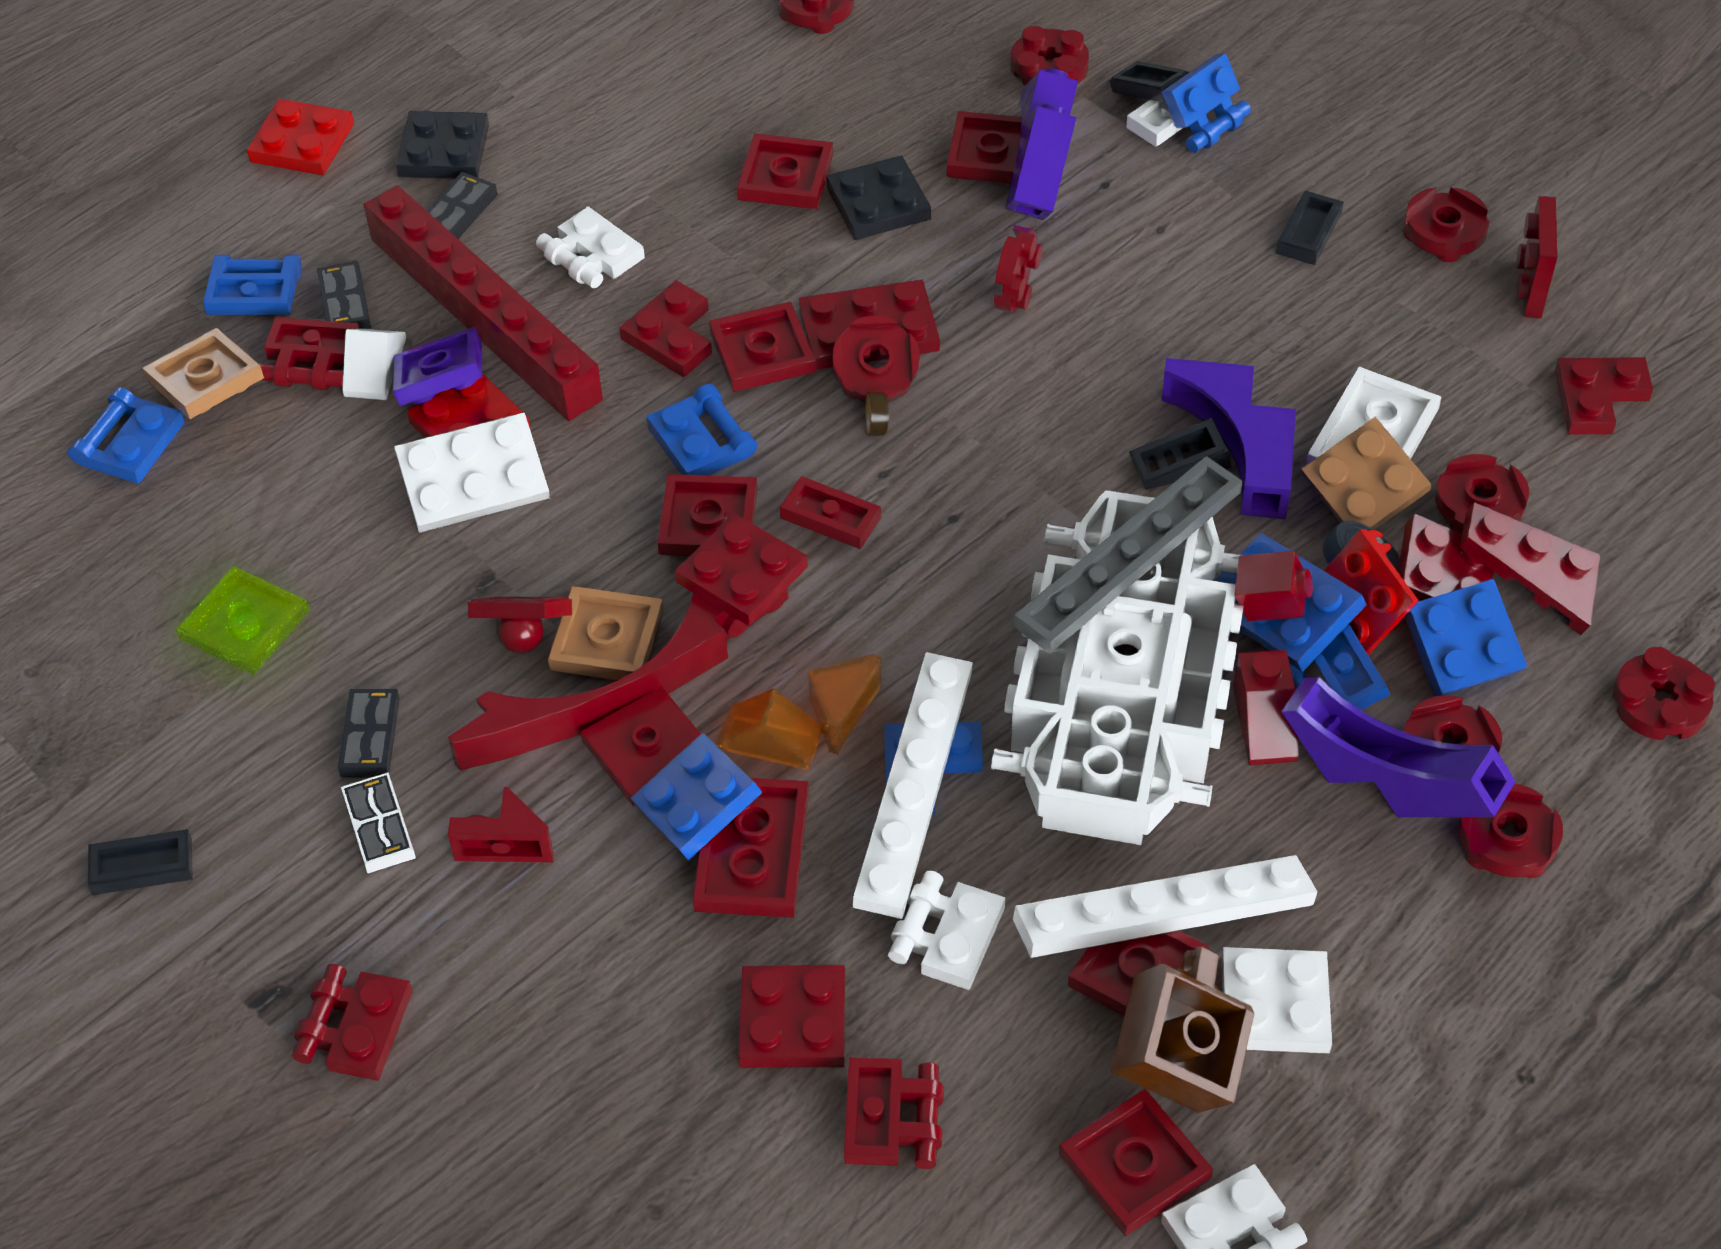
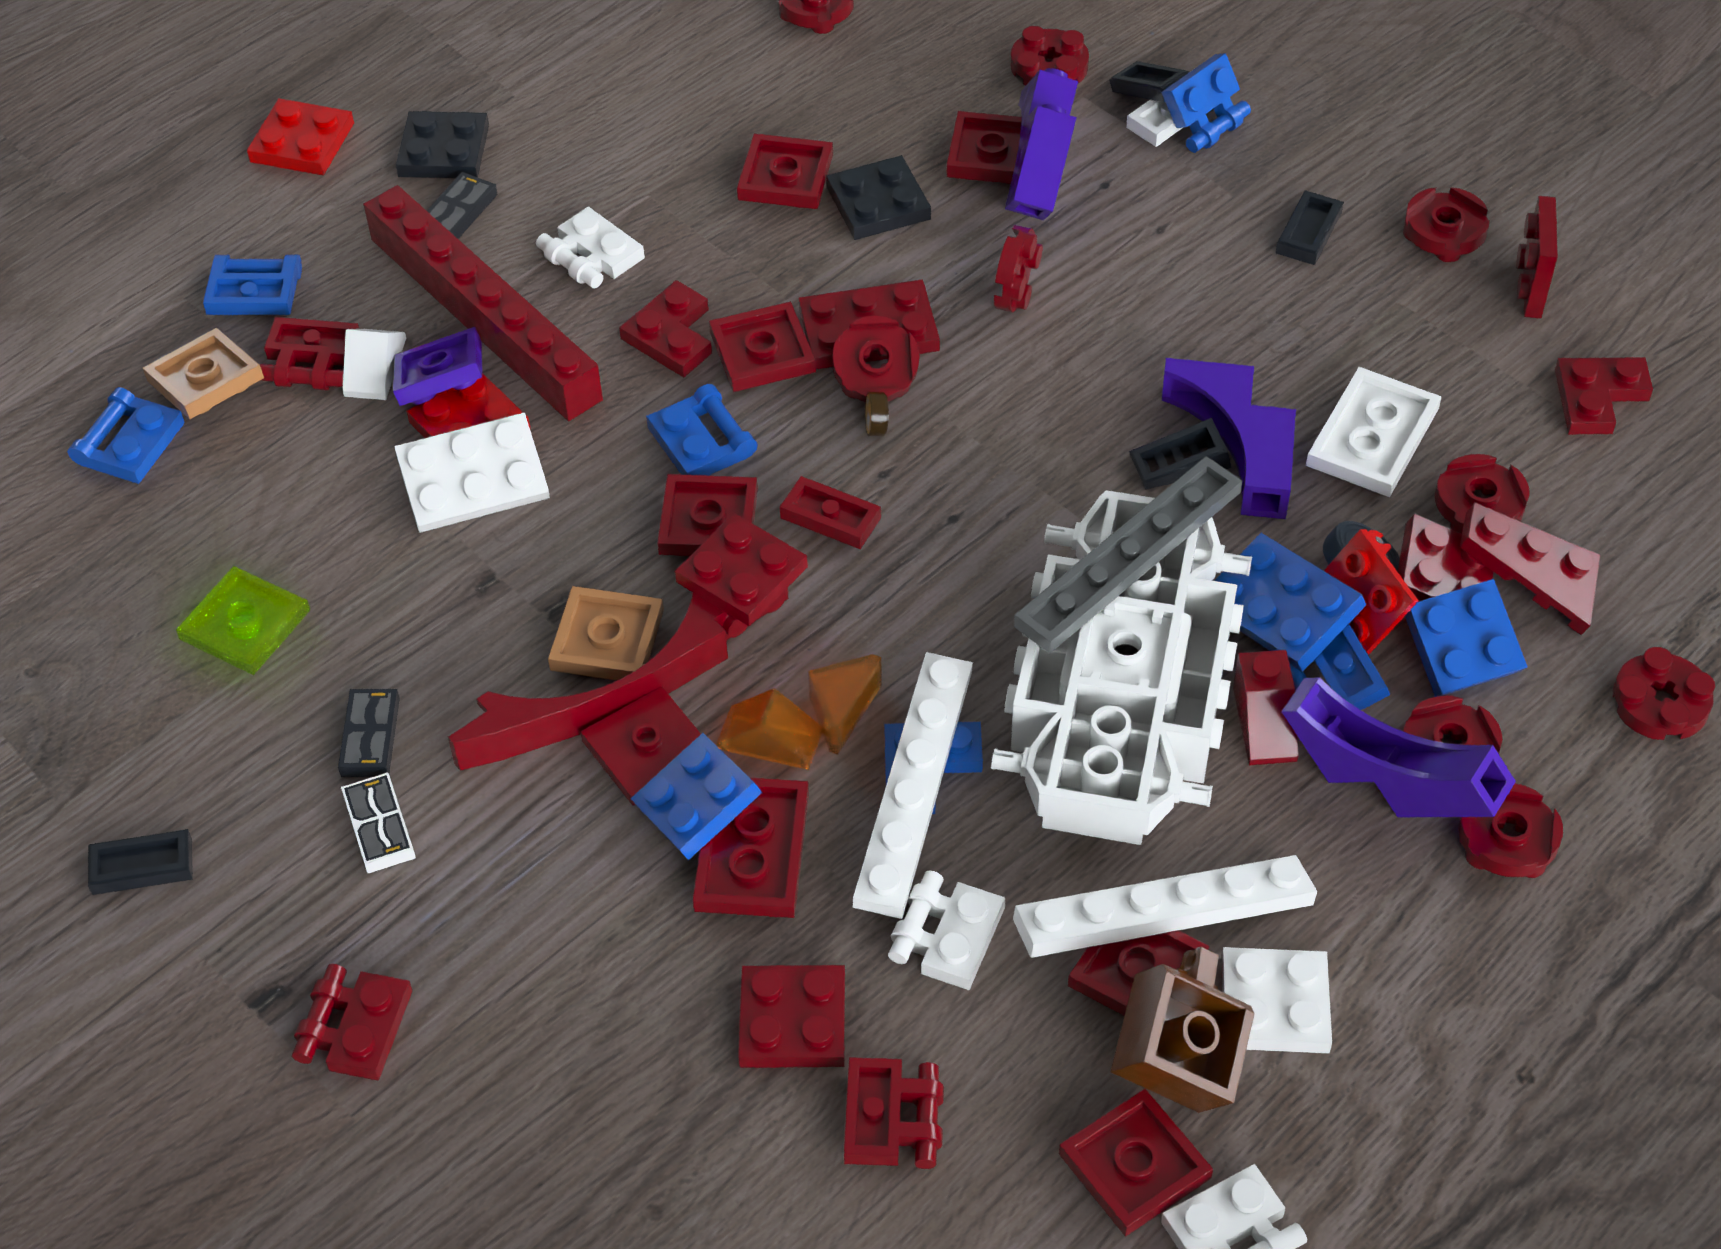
tile [317,261,371,329] -> none
dark red slope [448,787,554,862] -> none
dark red tile [467,596,572,654] -> none
dark red brick [1234,551,1313,622] -> none
medium nougat plate [1301,416,1431,530] -> none

